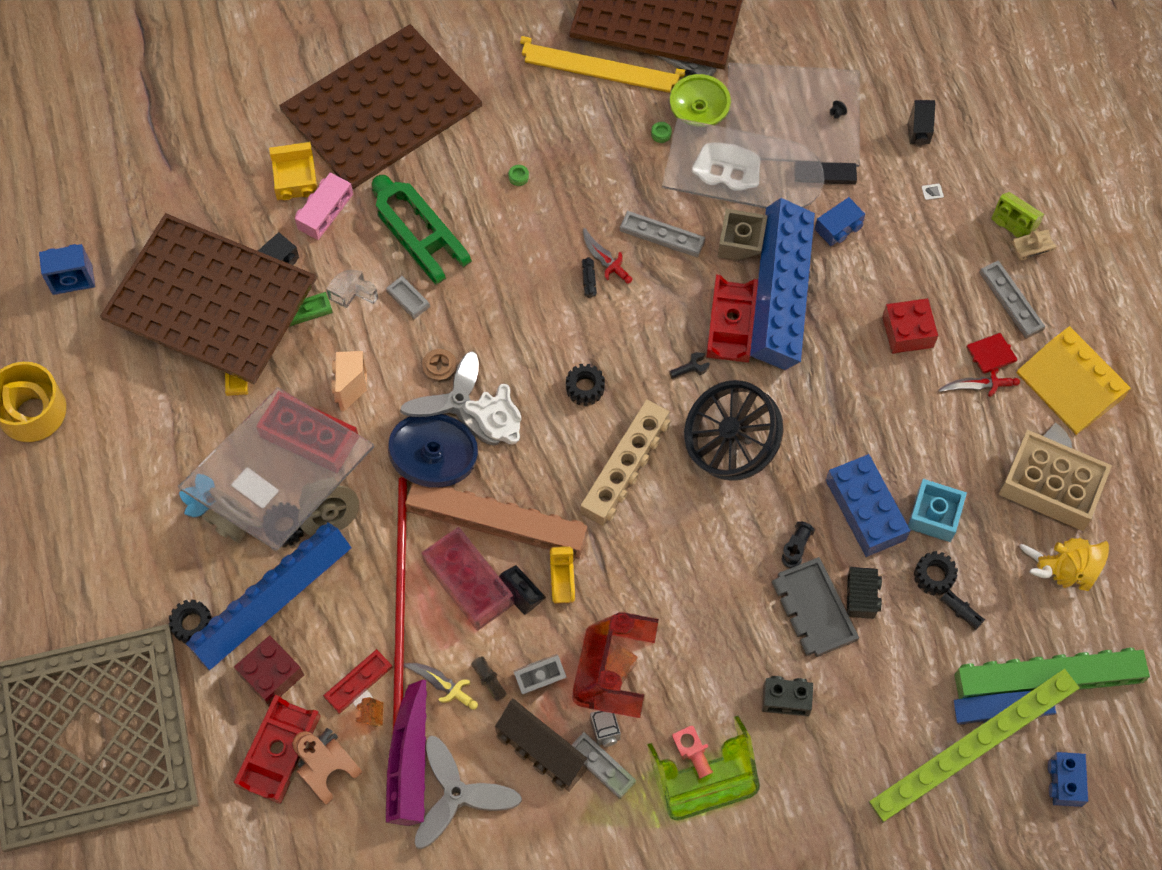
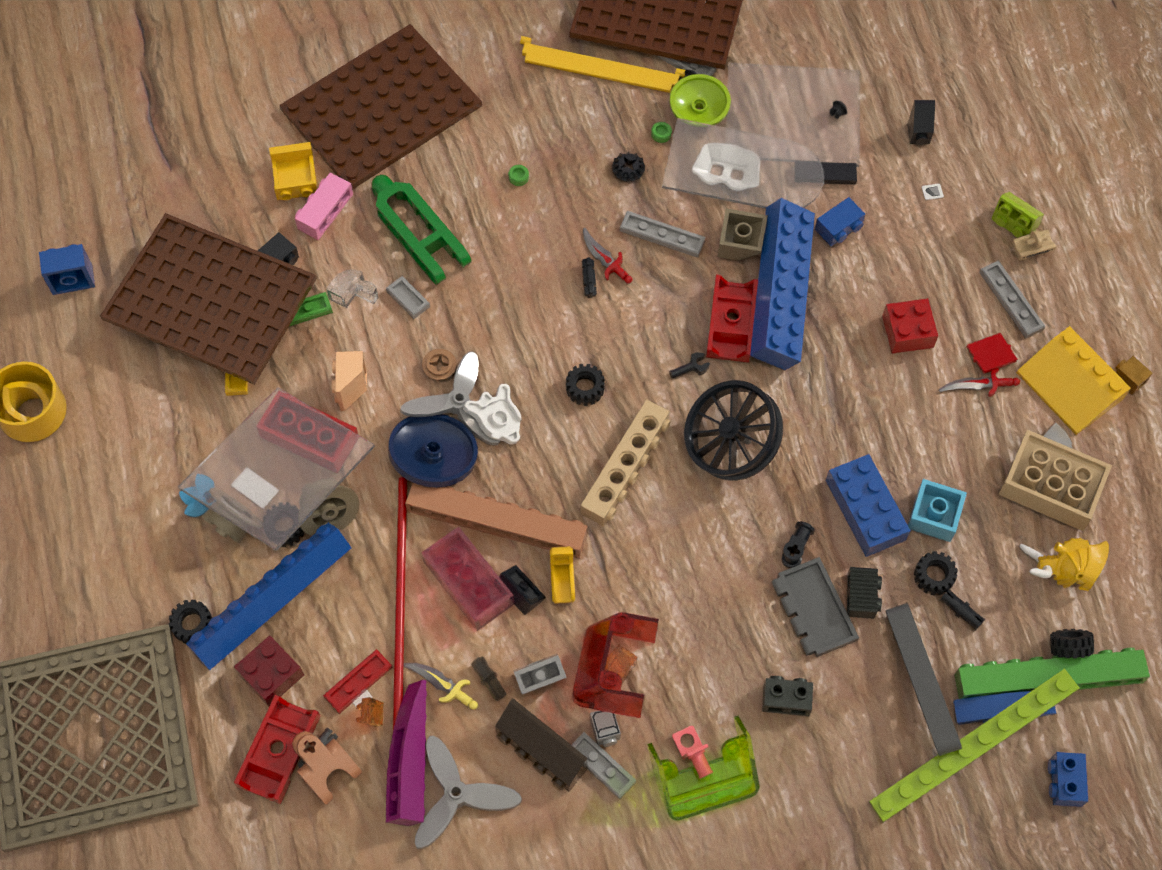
none -> black gear [612,151,645,181]
none -> dark grey beam [885,603,962,756]
none -> black tyre [1050,629,1094,659]
none -> pearl gold brick [1115,356,1153,395]

